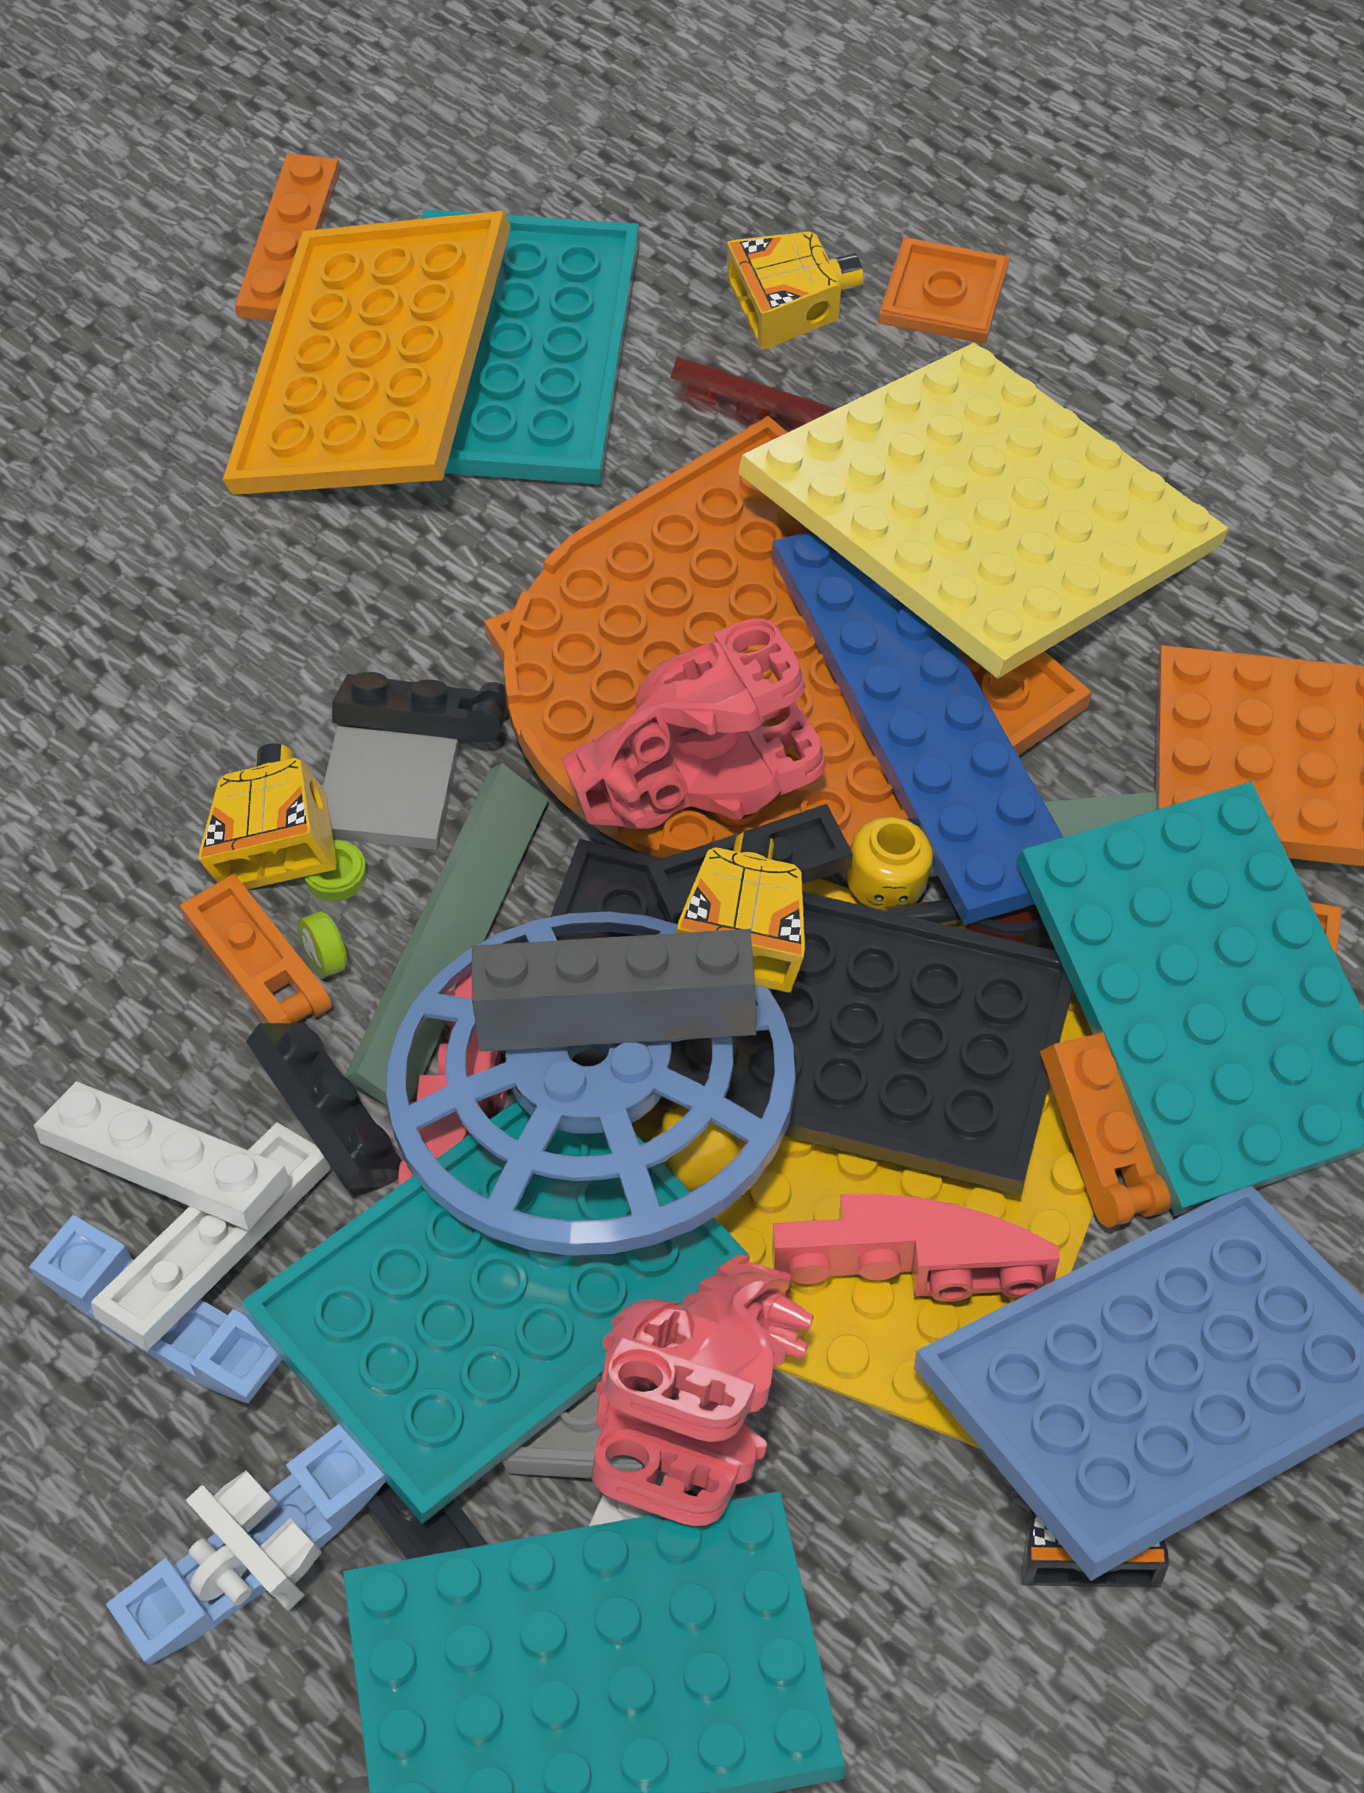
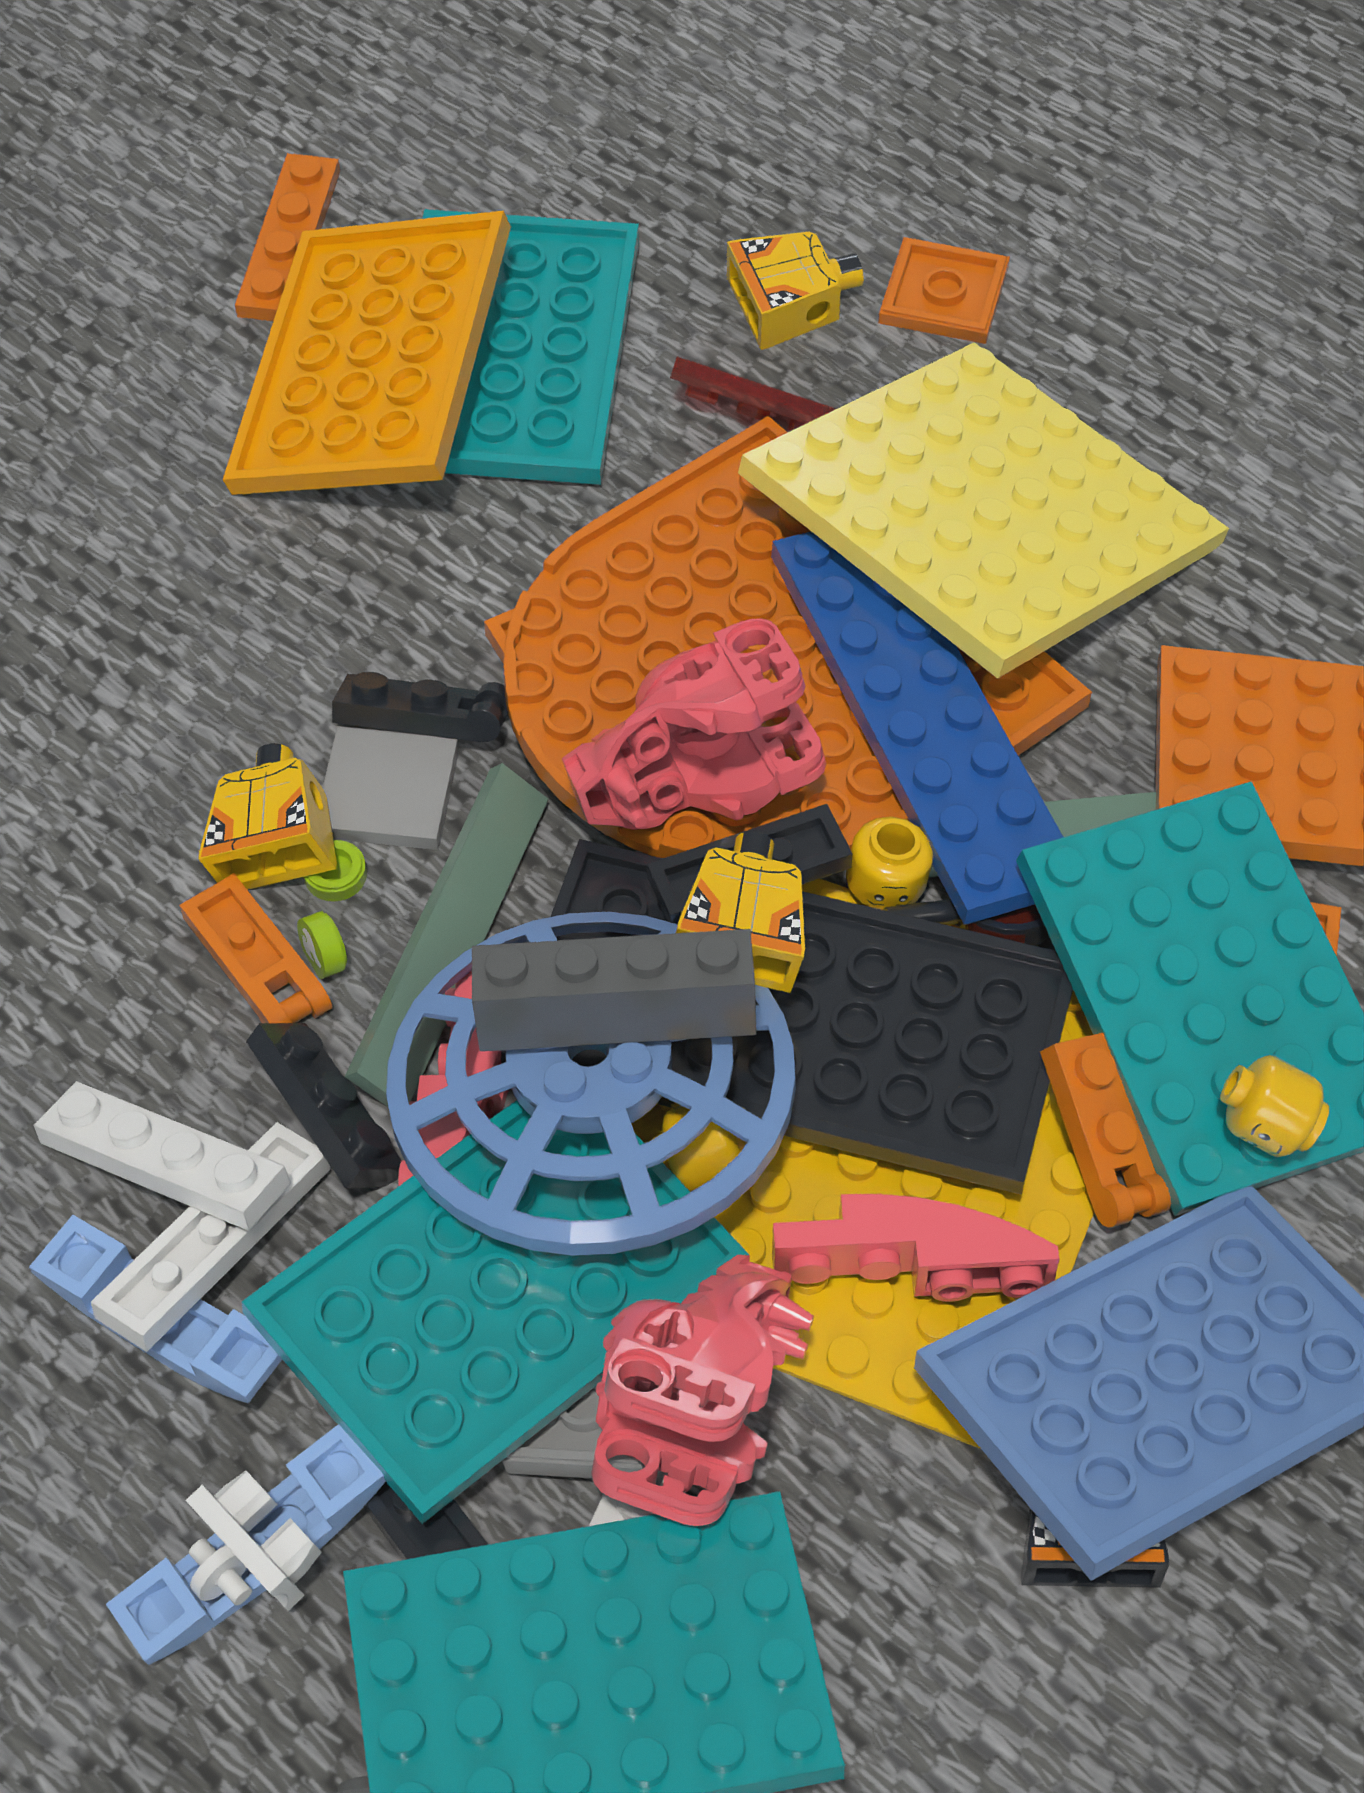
none -> yellow head [1220,1055,1329,1157]

